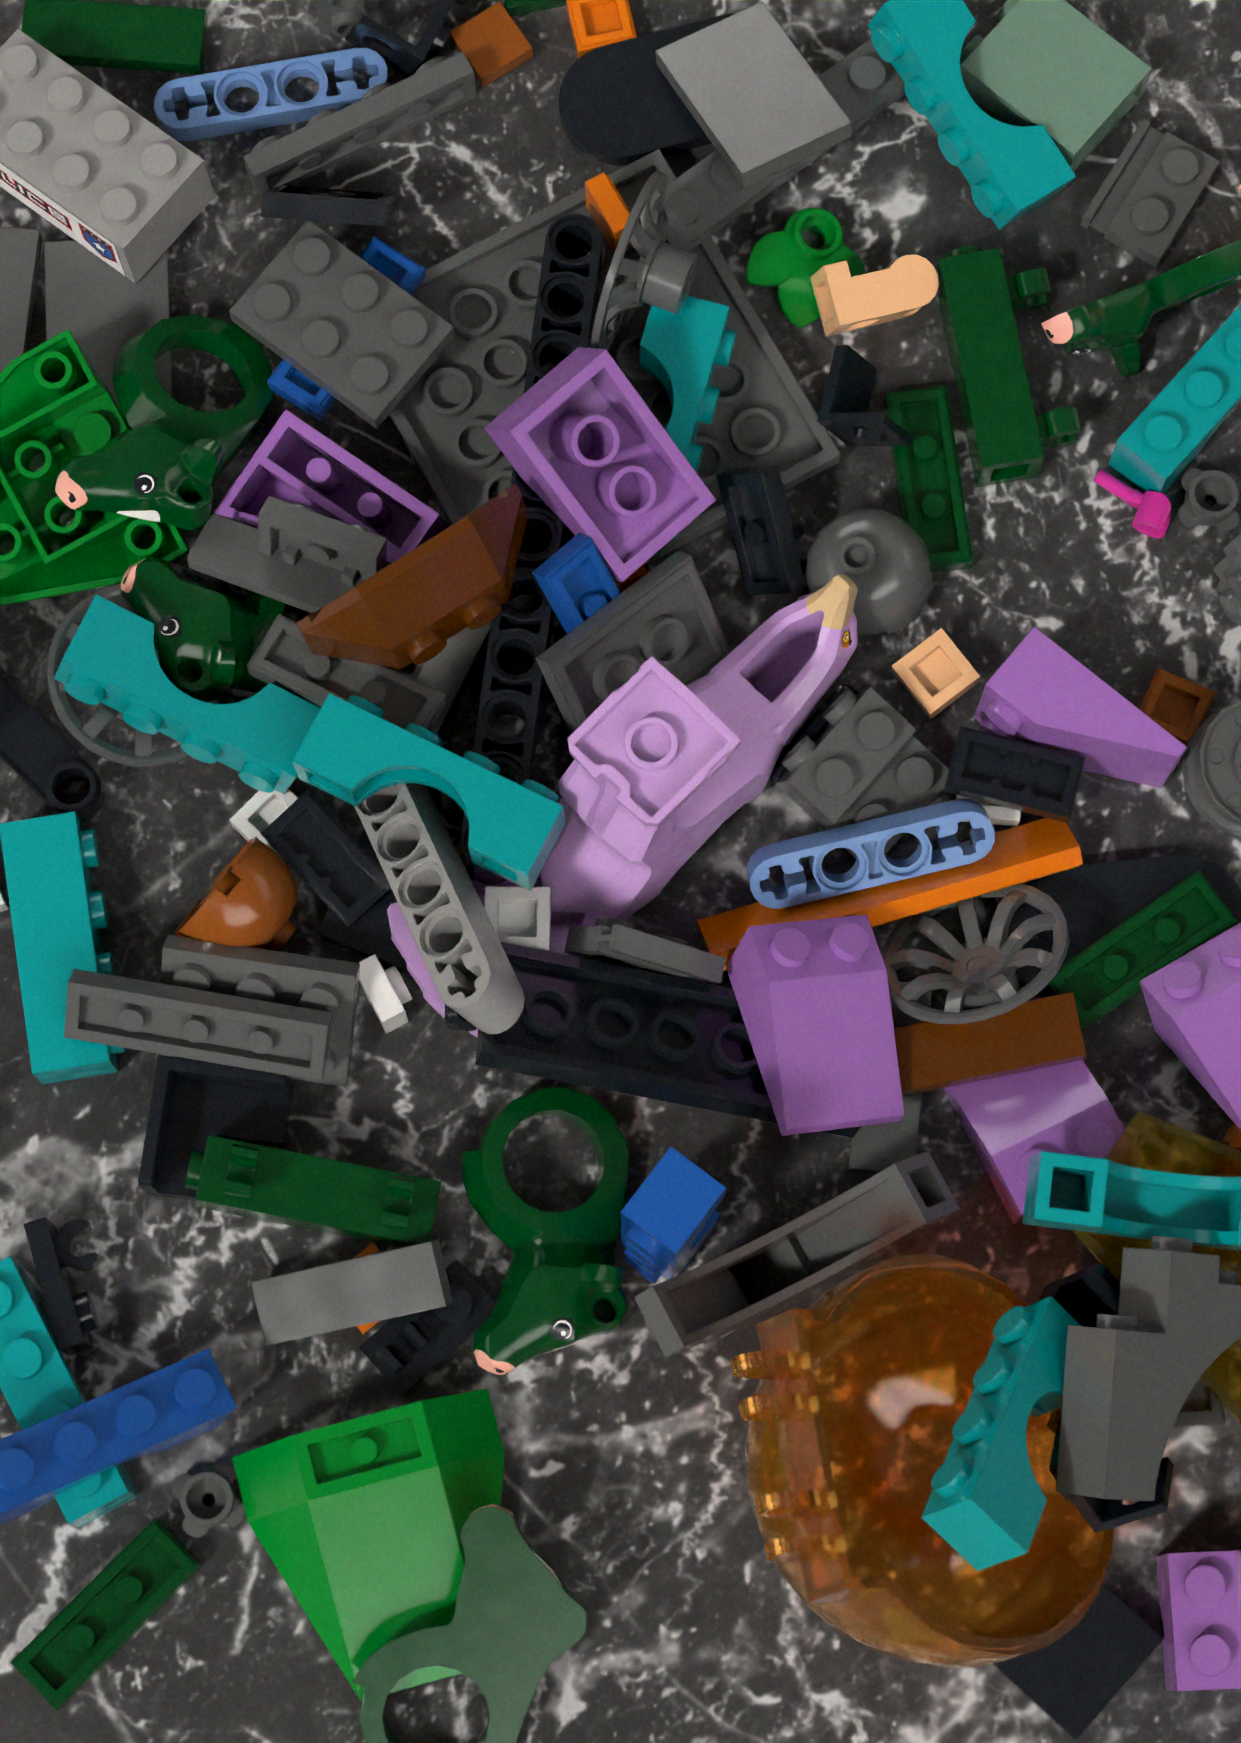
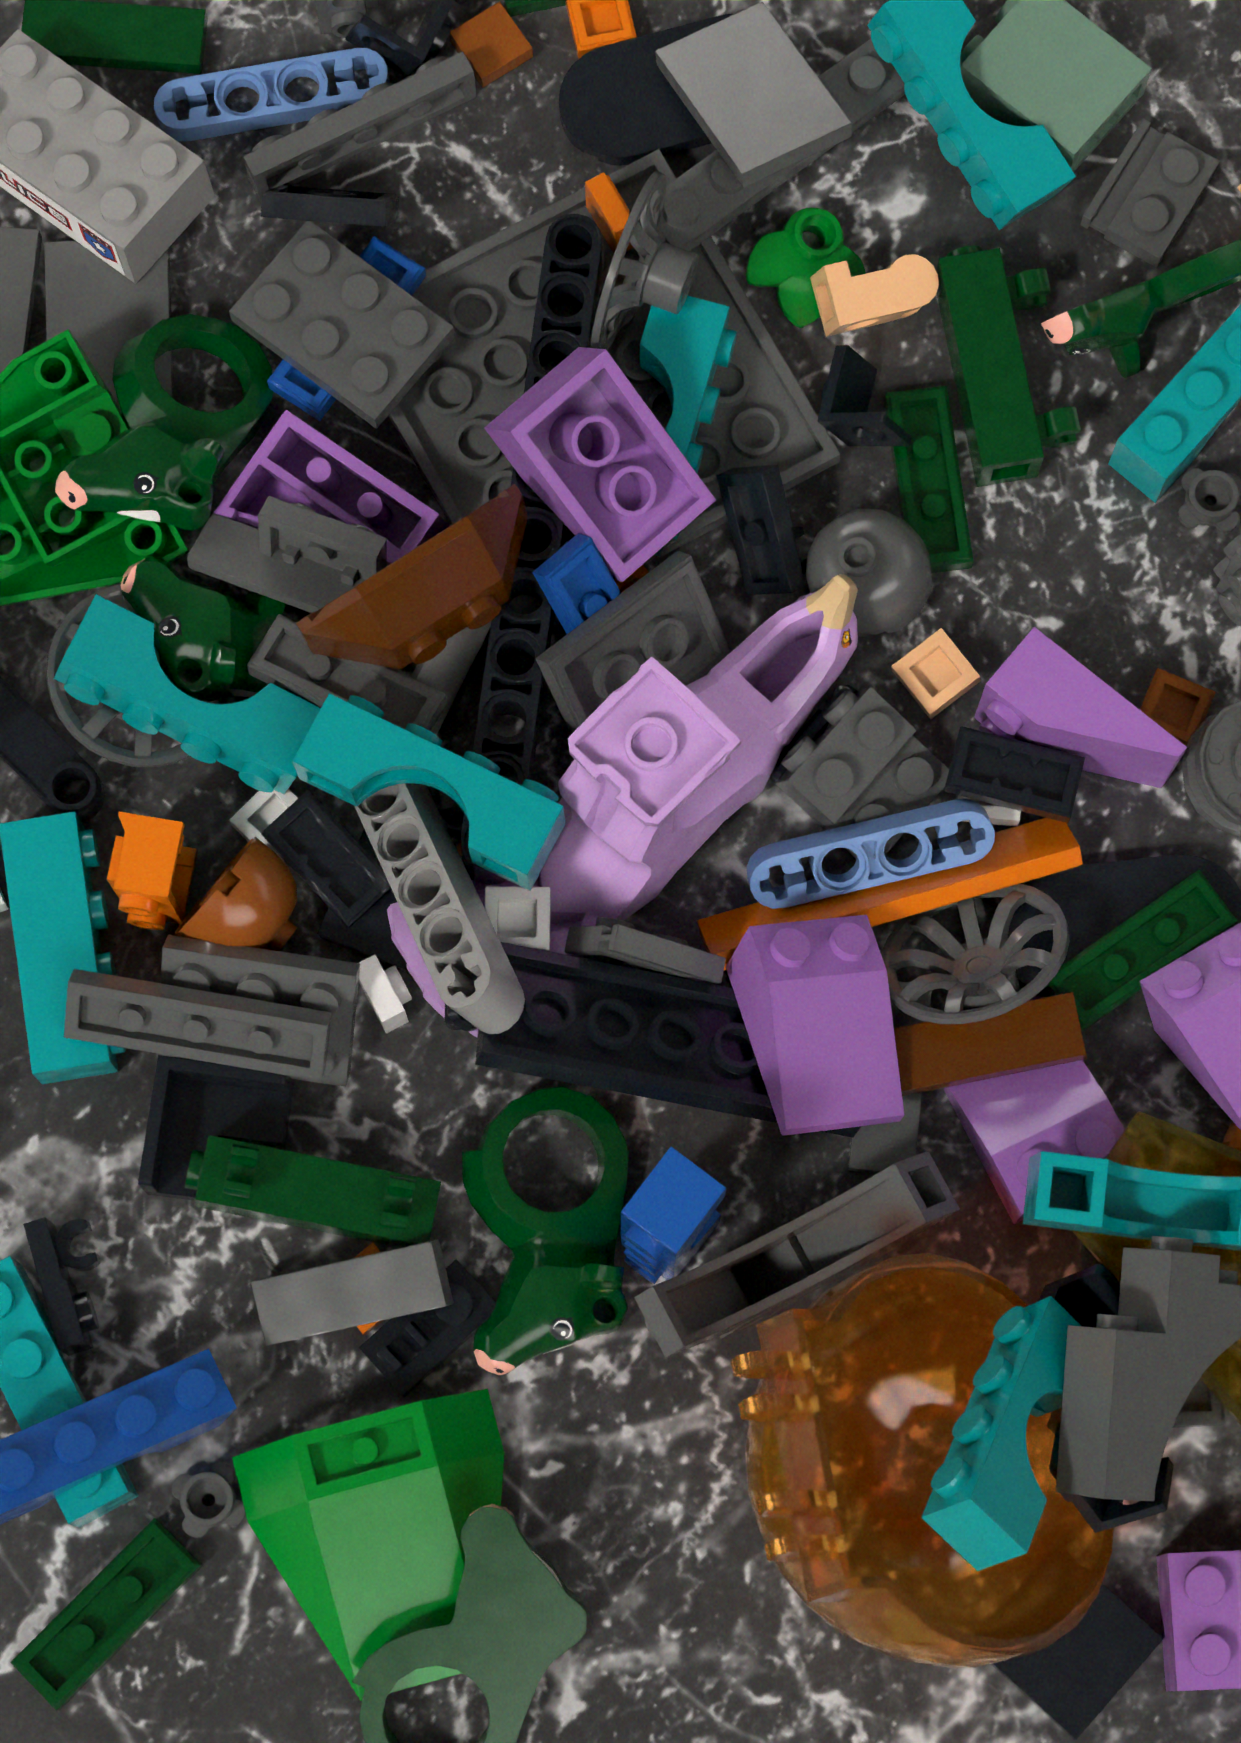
dark pink hand [1094,469,1171,539] -> none
none -> orange window [107,811,198,930]

